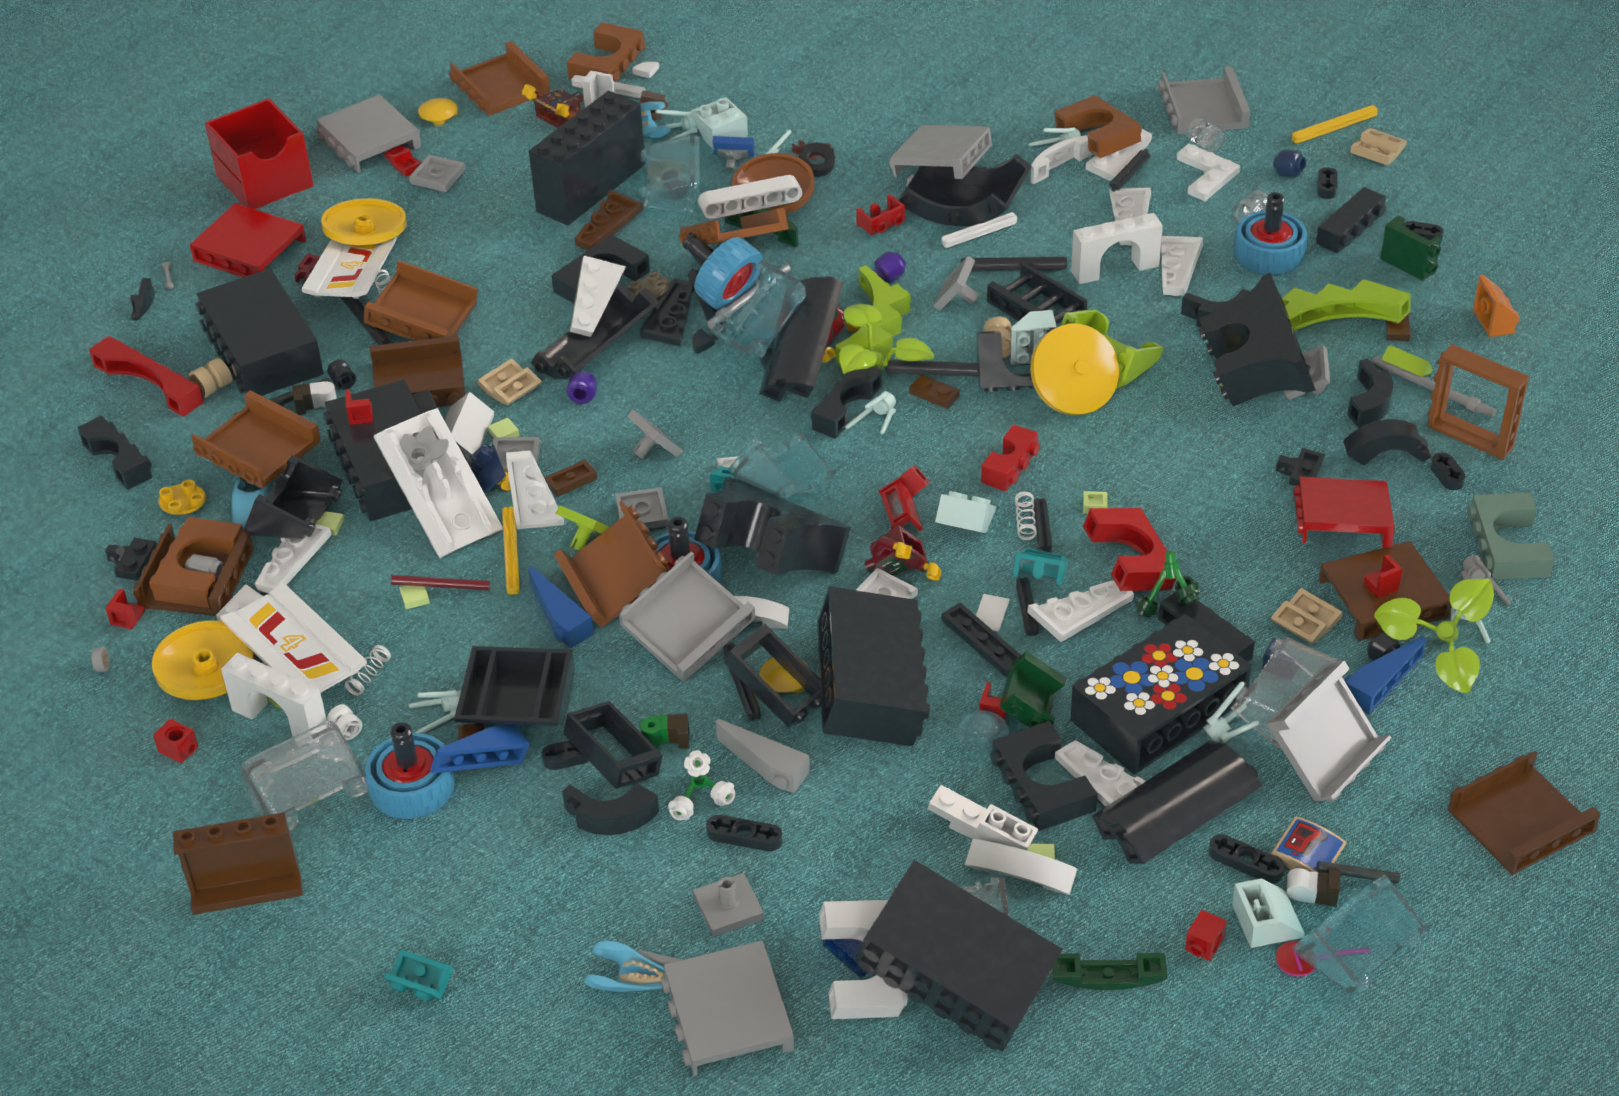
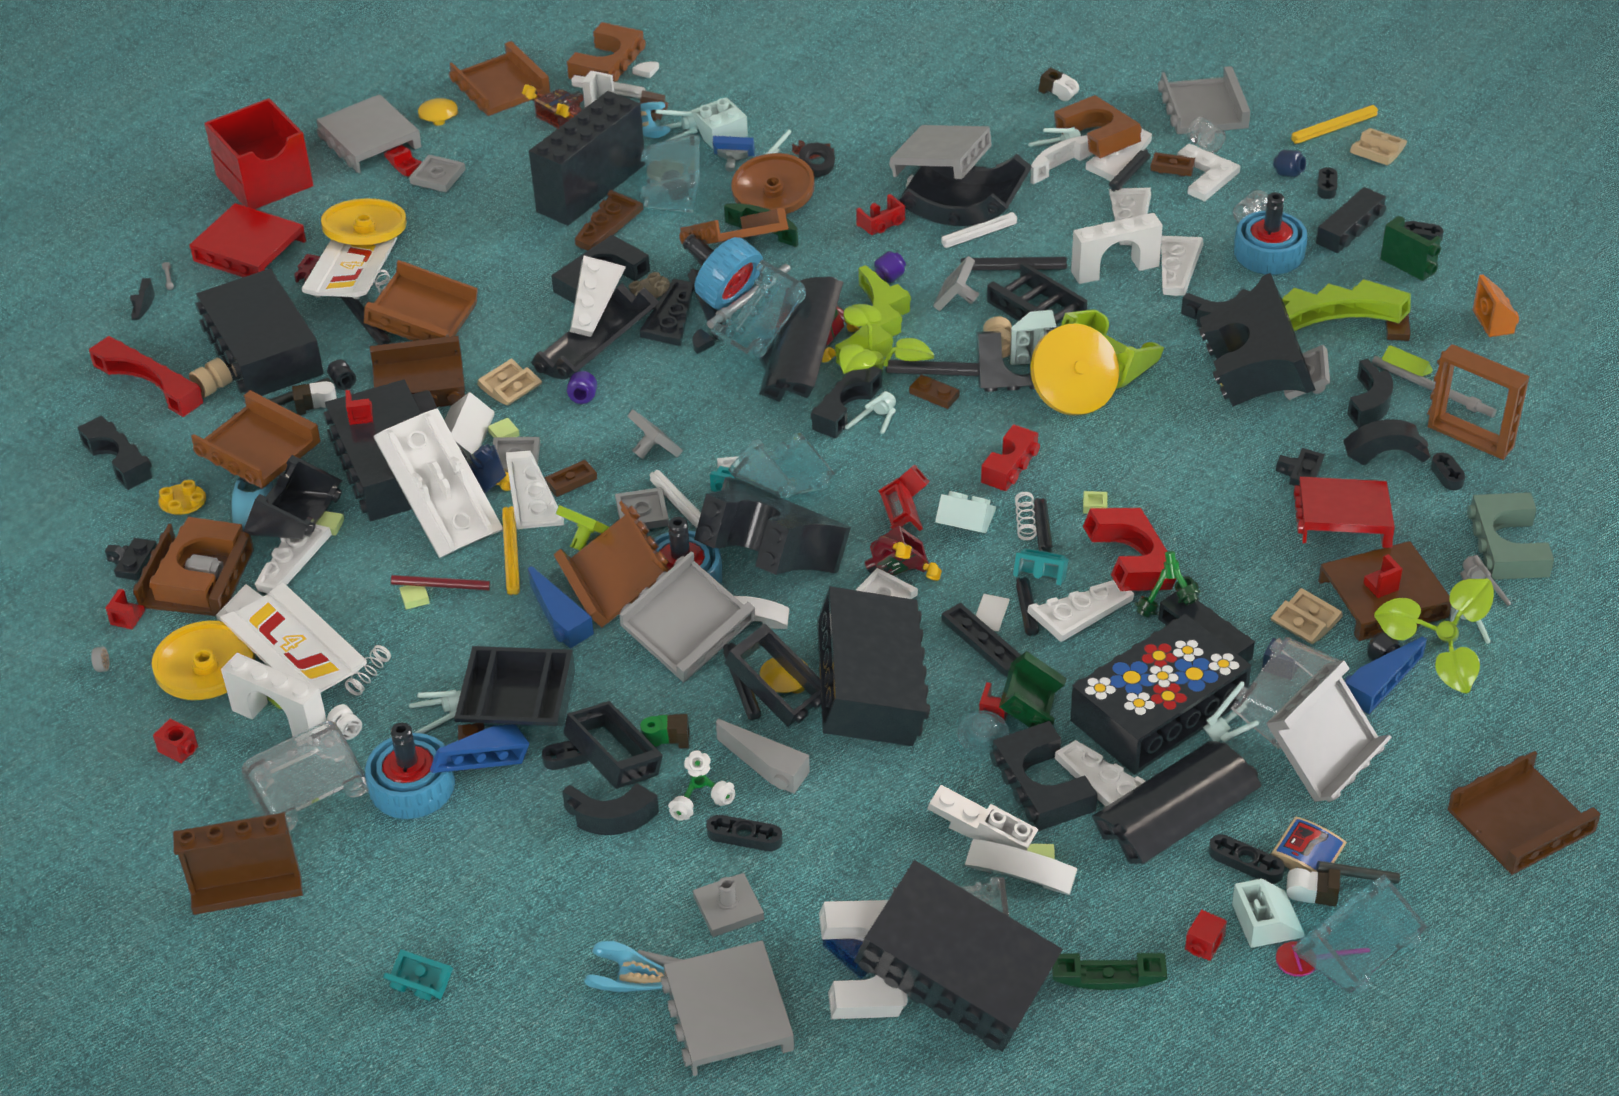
light grey plate [401,426,449,469] -> none
white beam [698,175,802,219] -> none
none -> white axle [650,470,701,528]
none -> leg [1038,67,1079,101]
none -> reddish brown plate [1150,152,1195,176]

